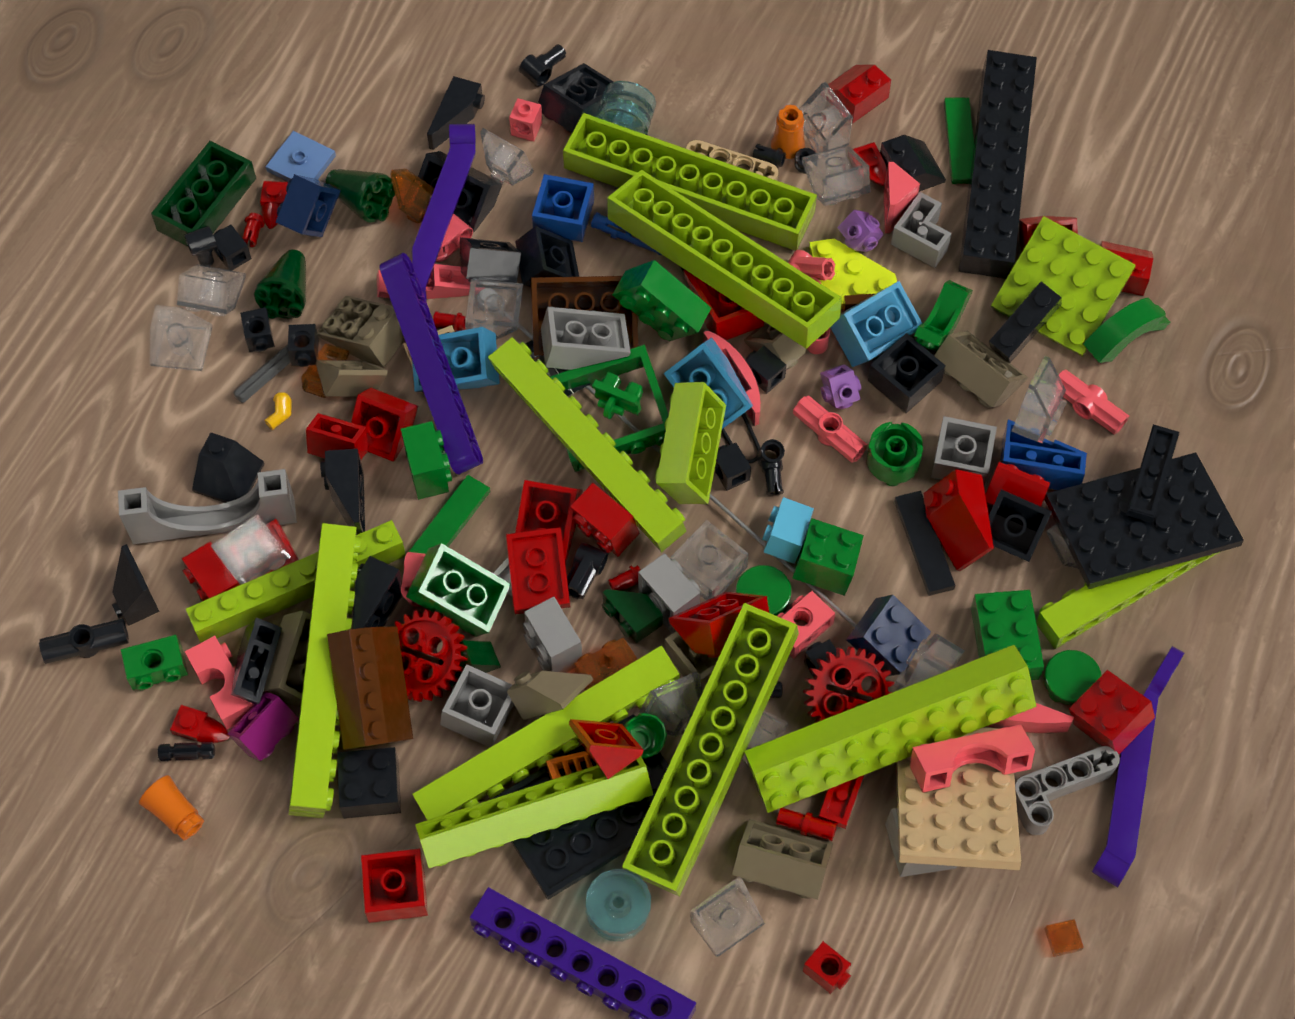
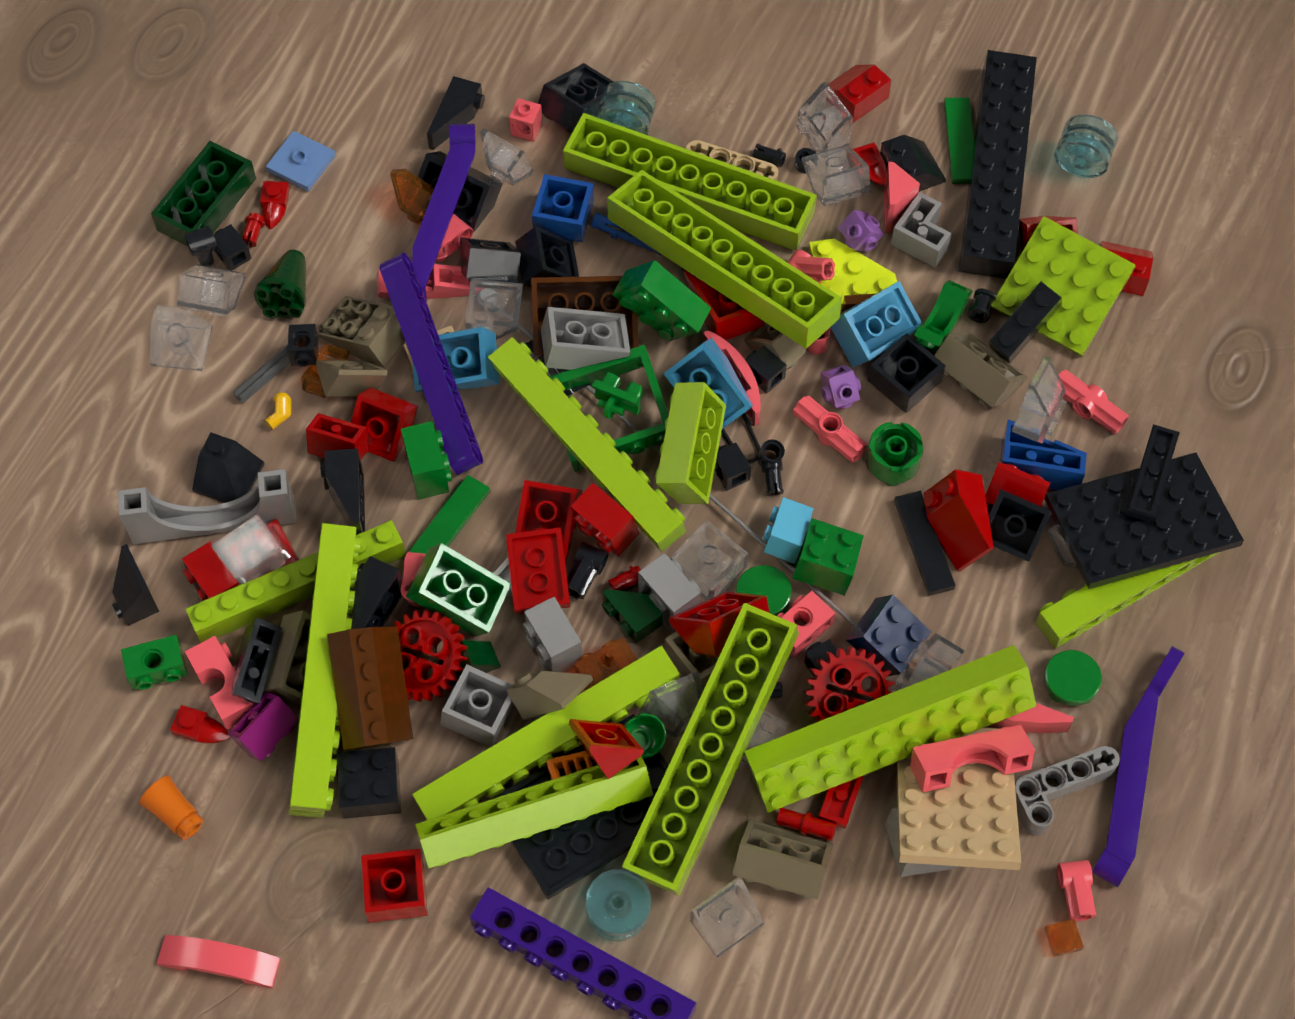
black piece [39,618,129,664] -> none
black axle [157,742,215,761] -> none
black brick [240,307,275,352] -> none
dark blue brick [276,174,341,237] -> none
dark green cone [326,169,398,222] -> none
red pin [433,311,467,332] -> none
black pin [519,44,566,87] -> none
orange plant [771,105,805,159] -> none
red brick [803,941,851,994] -> none
light grey brick [931,416,997,487] -> none
green brick [970,590,1044,680] -> none
red brick [1069,670,1155,754] -> none
green arch [1083,297,1171,363] -> none
none -> coral slope [157,935,281,988]
none -> black bush [967,288,996,323]
none -> clear light blue wheel [1054,115,1118,178]
none -> coral piece [1057,860,1096,922]

